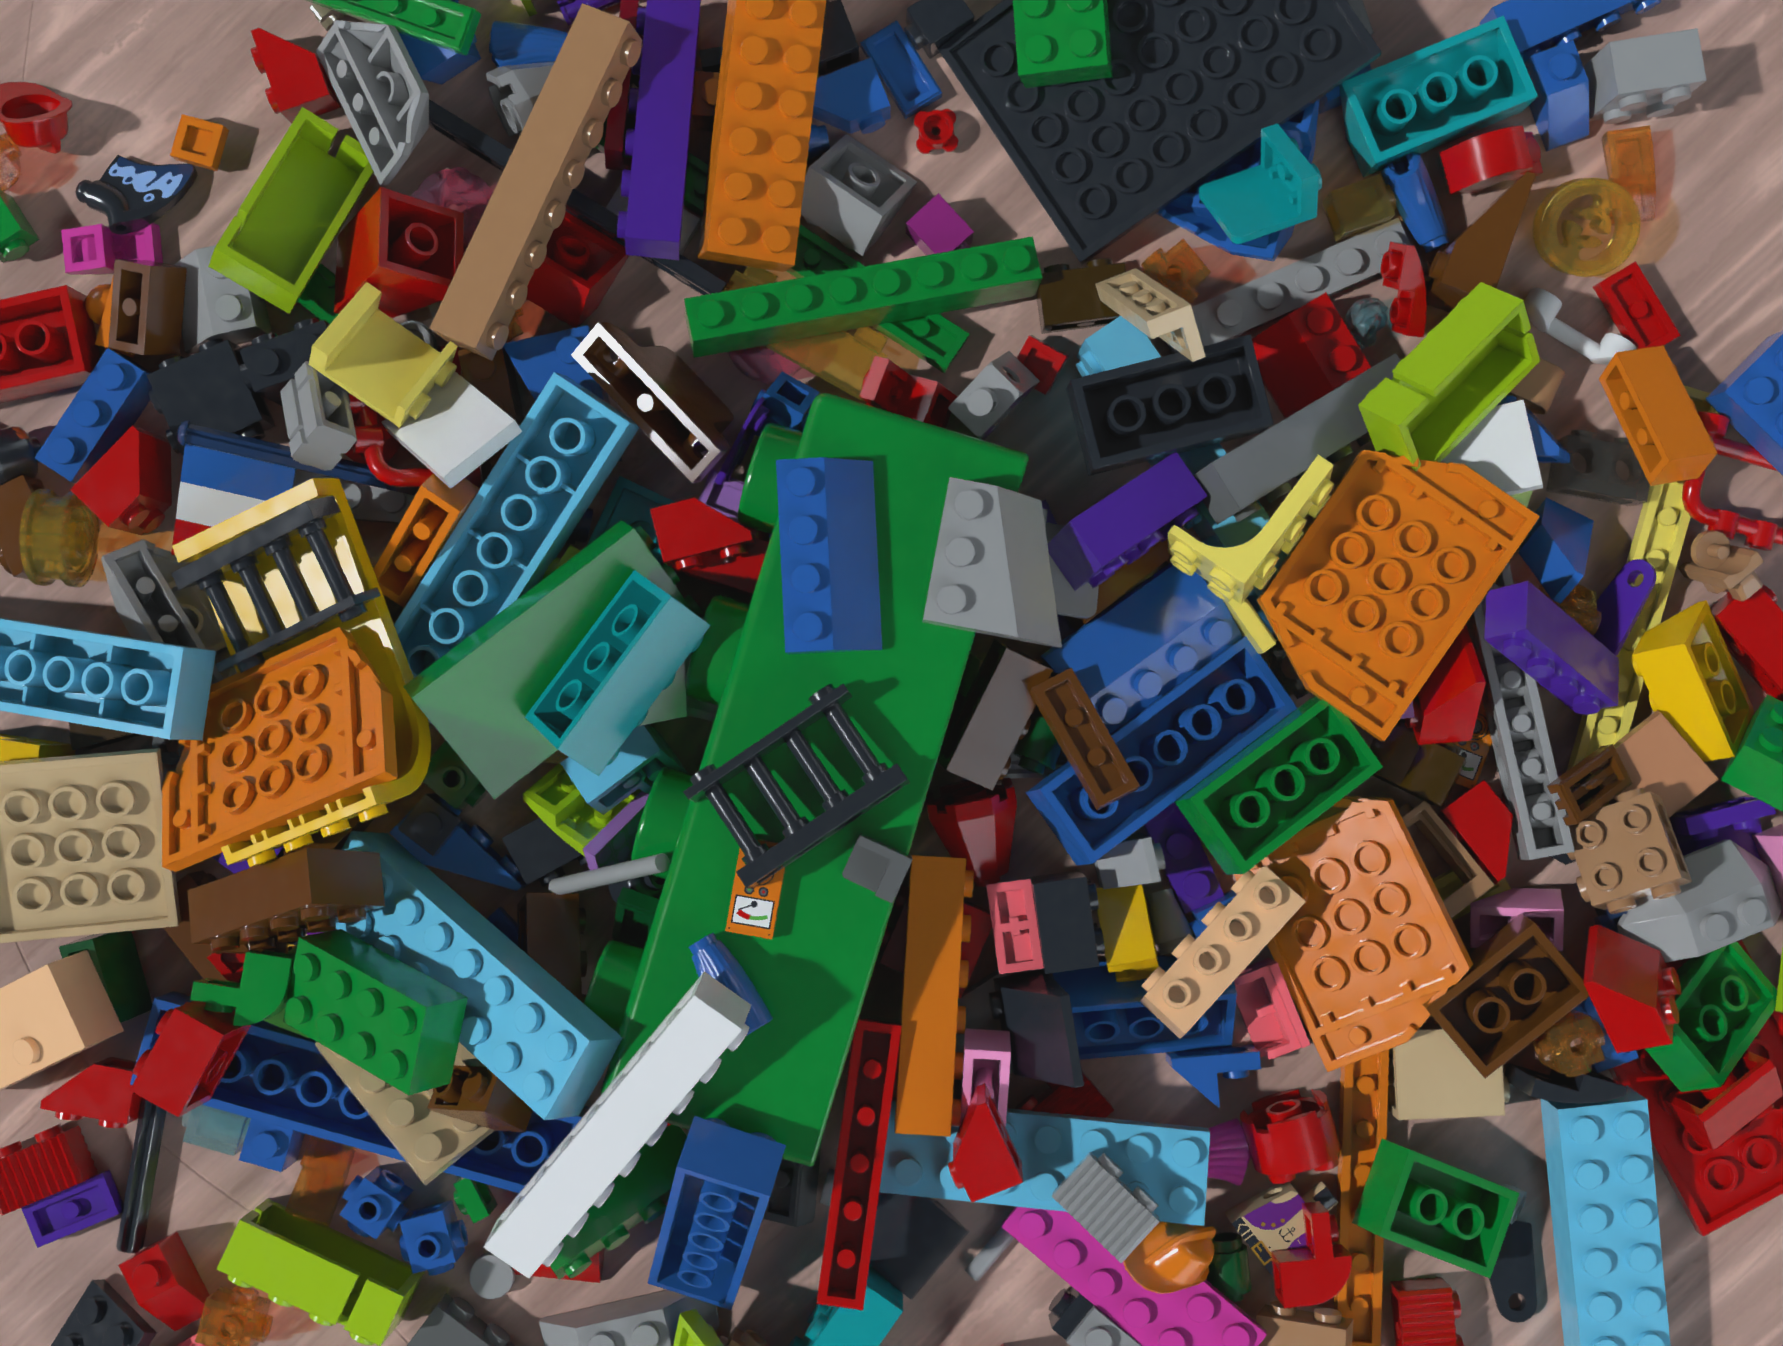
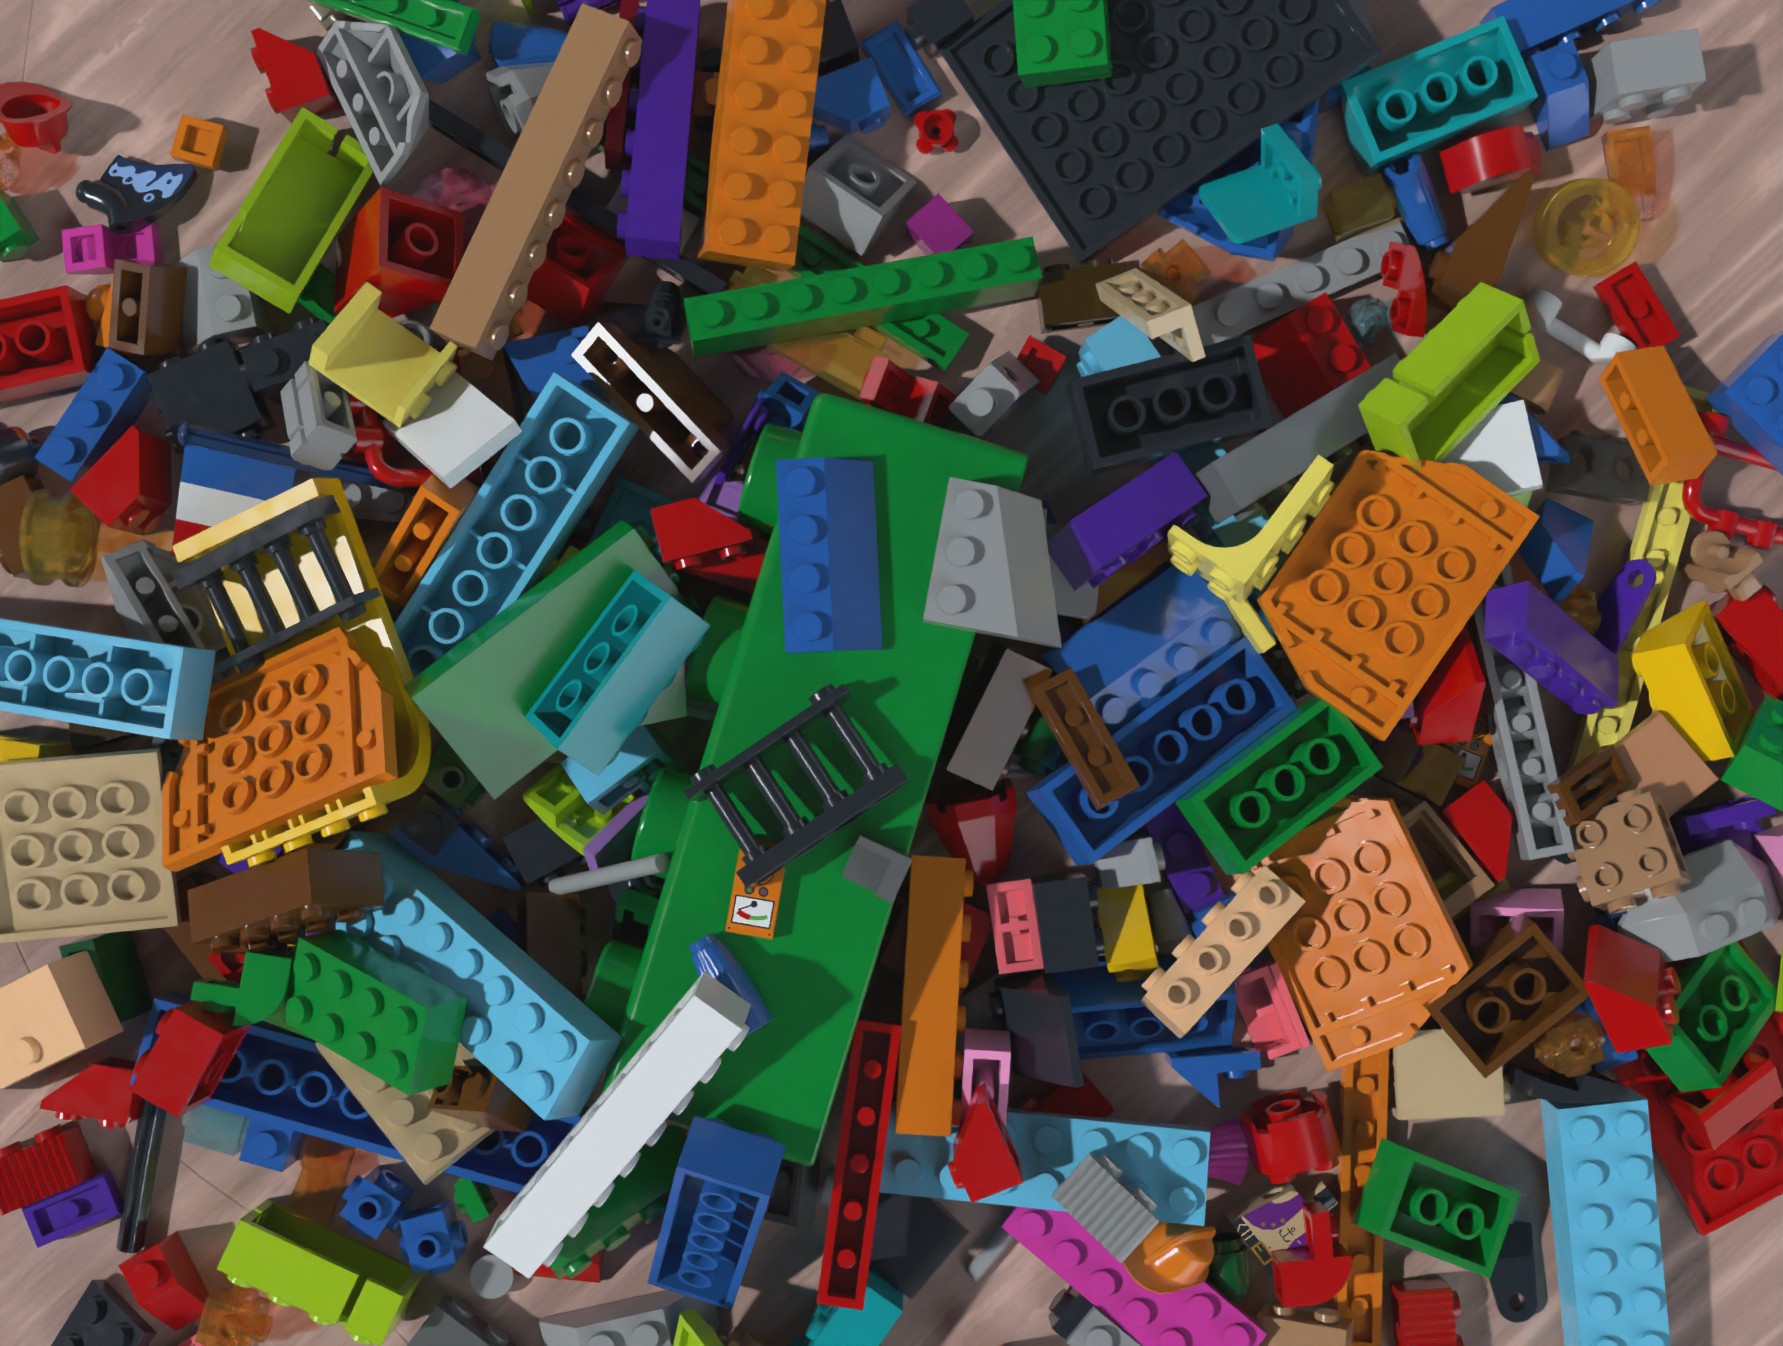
none -> black hinge [592,281,686,348]

